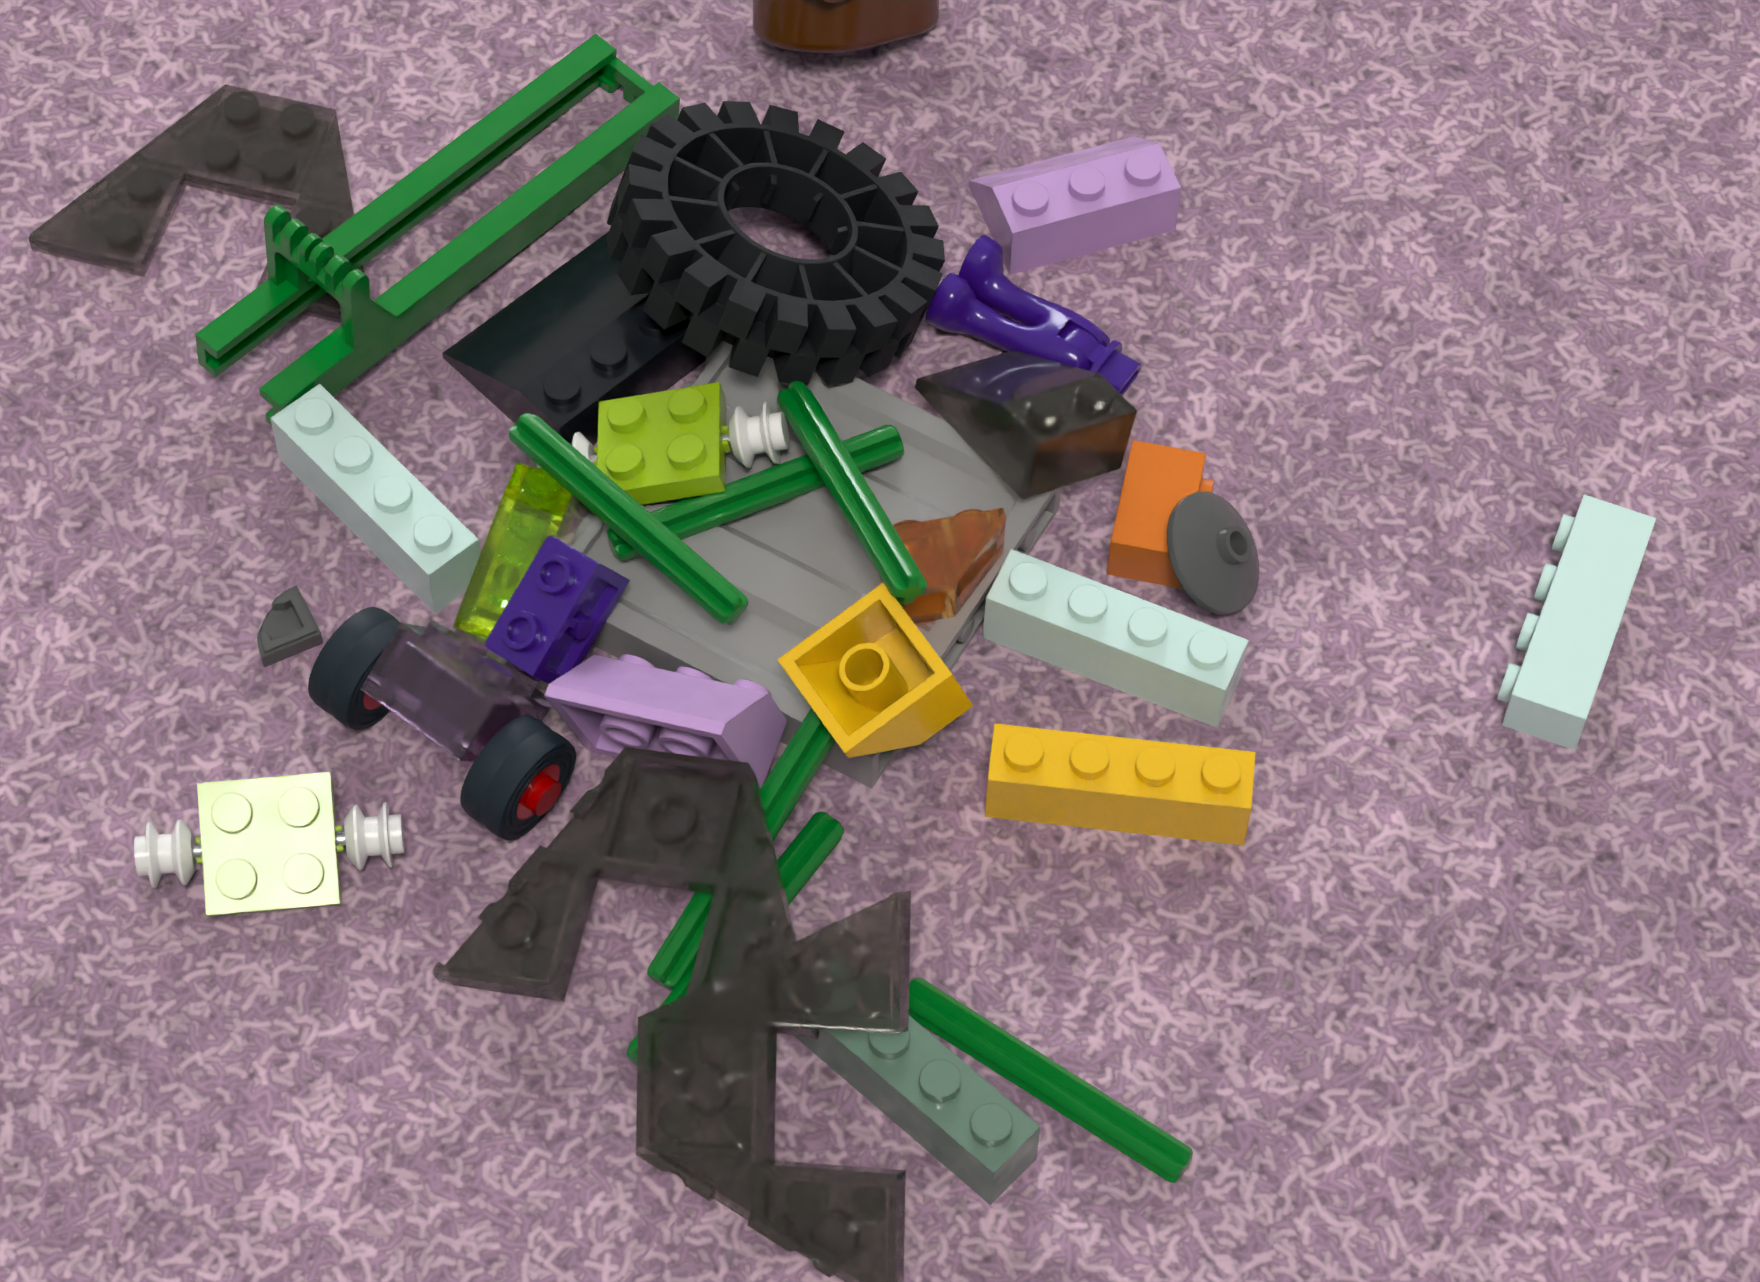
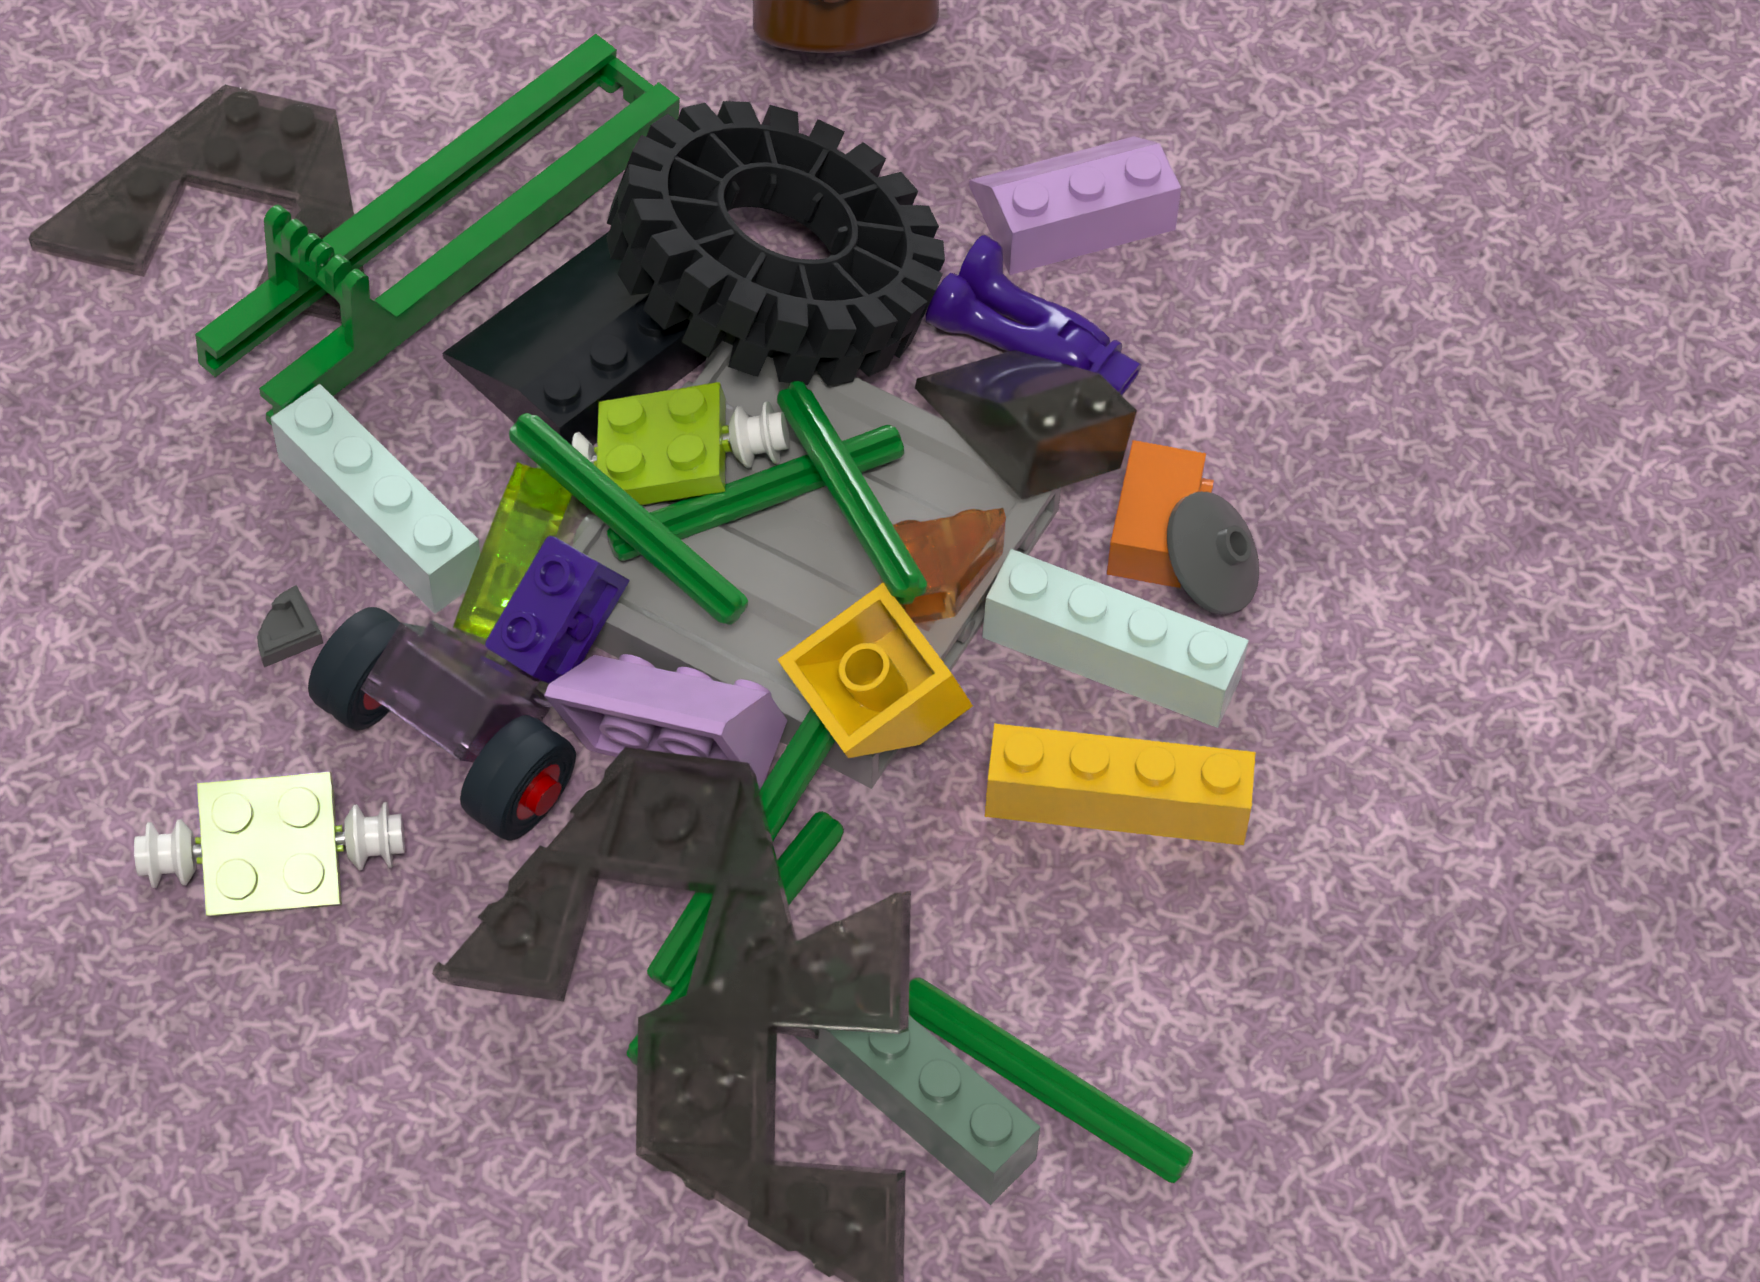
light aqua brick [1497,494,1656,750] -> none

